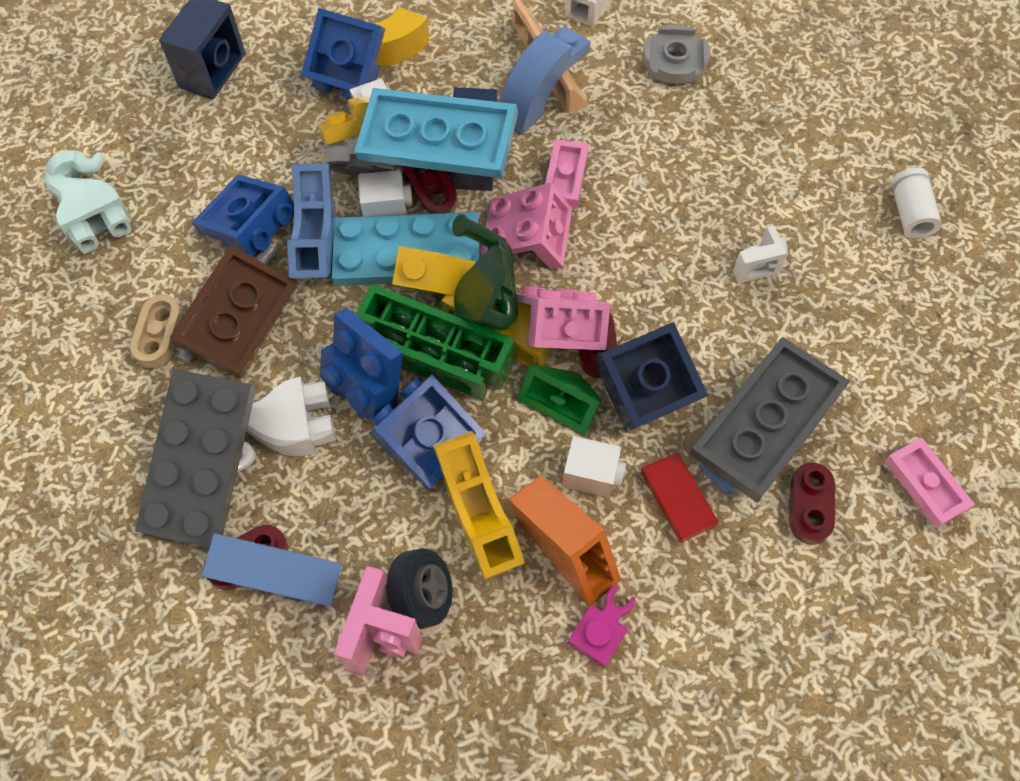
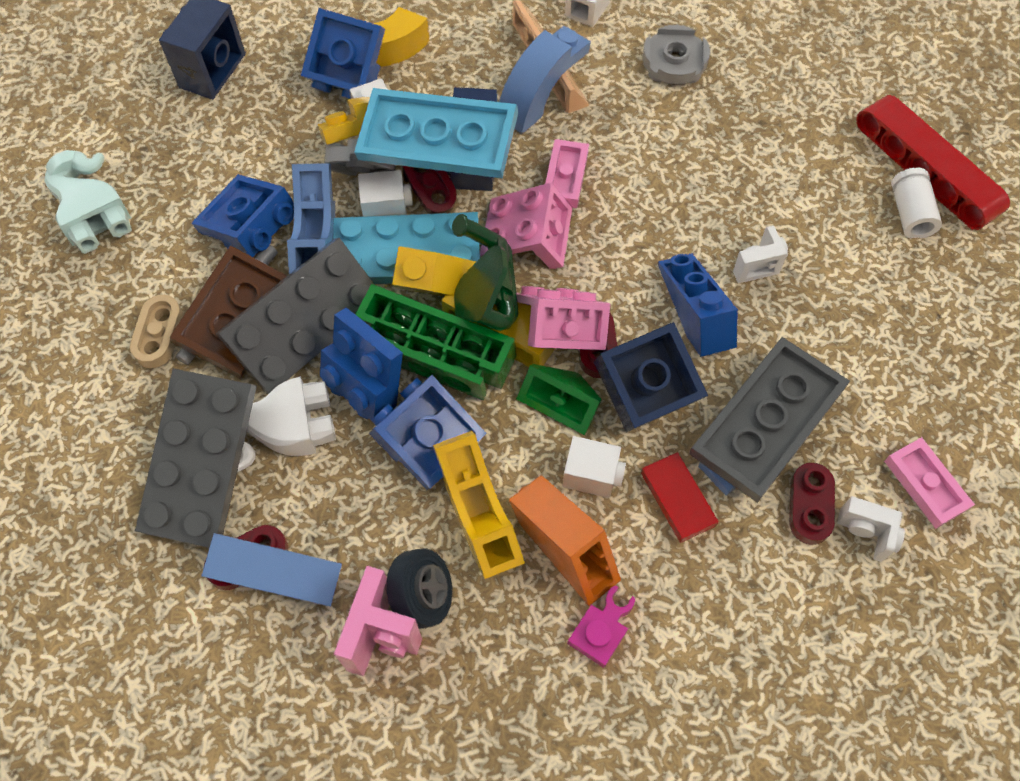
none -> dark grey plate [216,237,375,394]
none -> blue slope [658,253,738,357]
none -> white bracket [837,496,905,562]
none -> red beam [856,95,1010,230]

